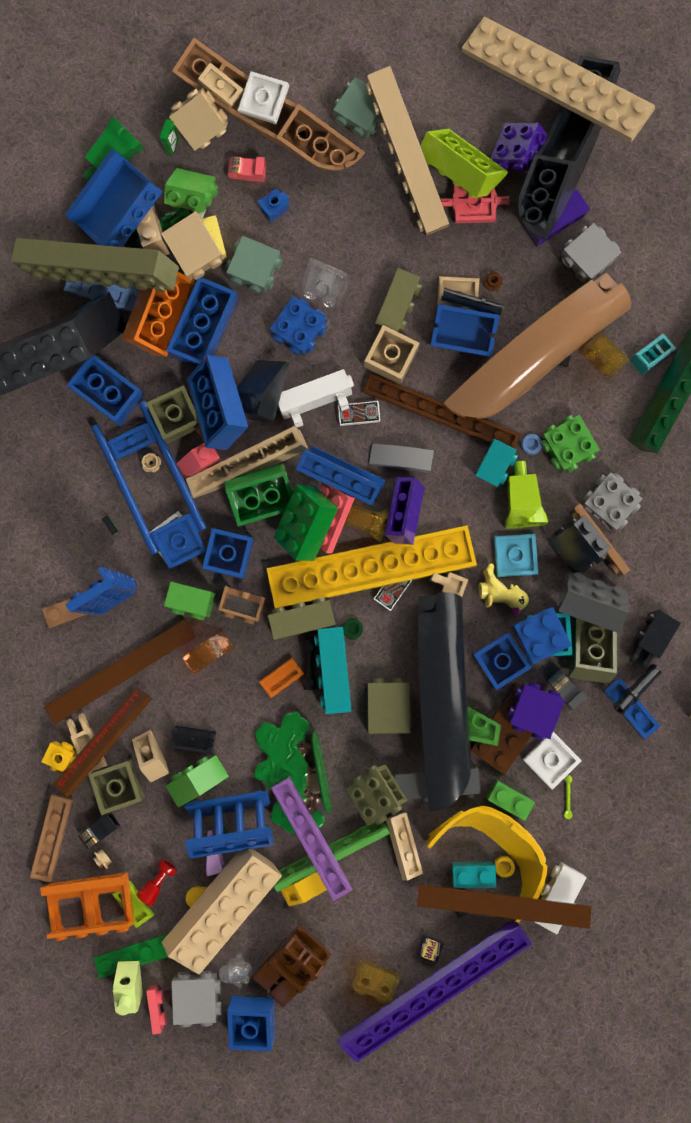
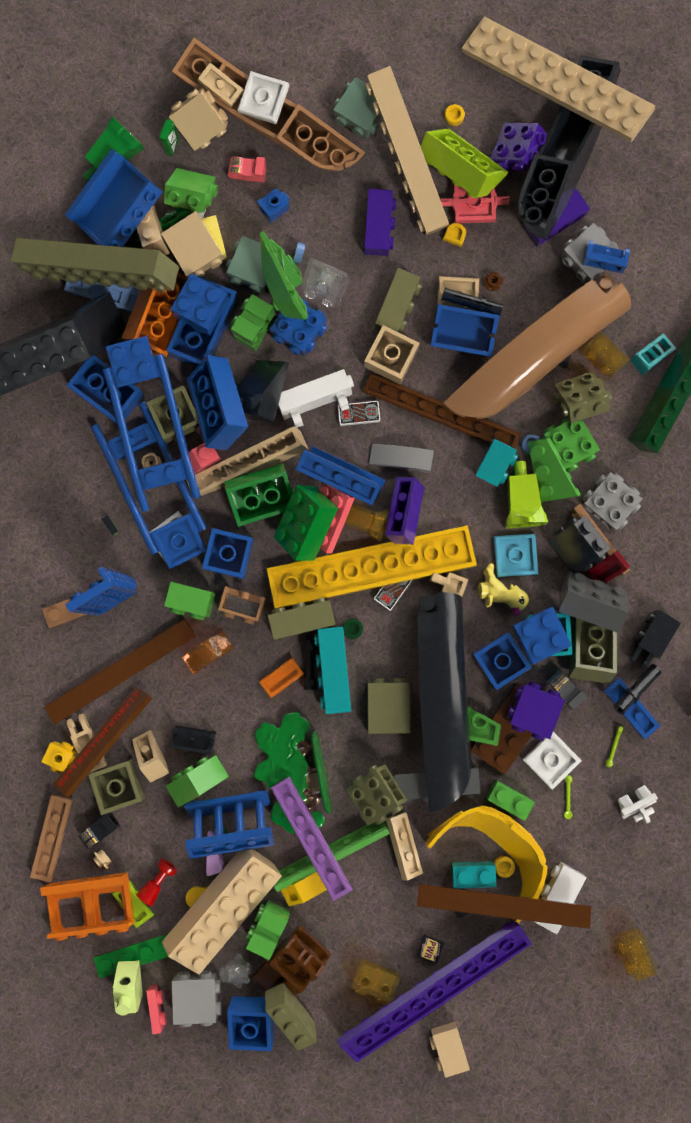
none -> blue plate [103,336,201,512]
none -> blue brick [170,274,230,336]
none -> bright green brick [230,294,276,352]
none -> bright green brick [245,900,290,960]
none -> bright green wedge [260,231,308,320]
none -> olive brick [265,983,317,1051]
none -> medium blue tile [293,242,306,264]
none -> dark purple brick [365,189,396,256]
none -> tan brick [429,1022,470,1078]
none -> yellow tile [443,223,466,247]
none -> yellow tile [444,104,465,126]
none -> bright green wing [528,438,581,502]
none -> olive brick [553,372,612,423]
none -> blue hinge [582,240,630,274]
none -> dark red tile [585,550,630,584]
none -> lime hinge [605,725,623,768]
none -> clear yellow brick [617,927,657,981]
none -> white hips [618,785,658,824]

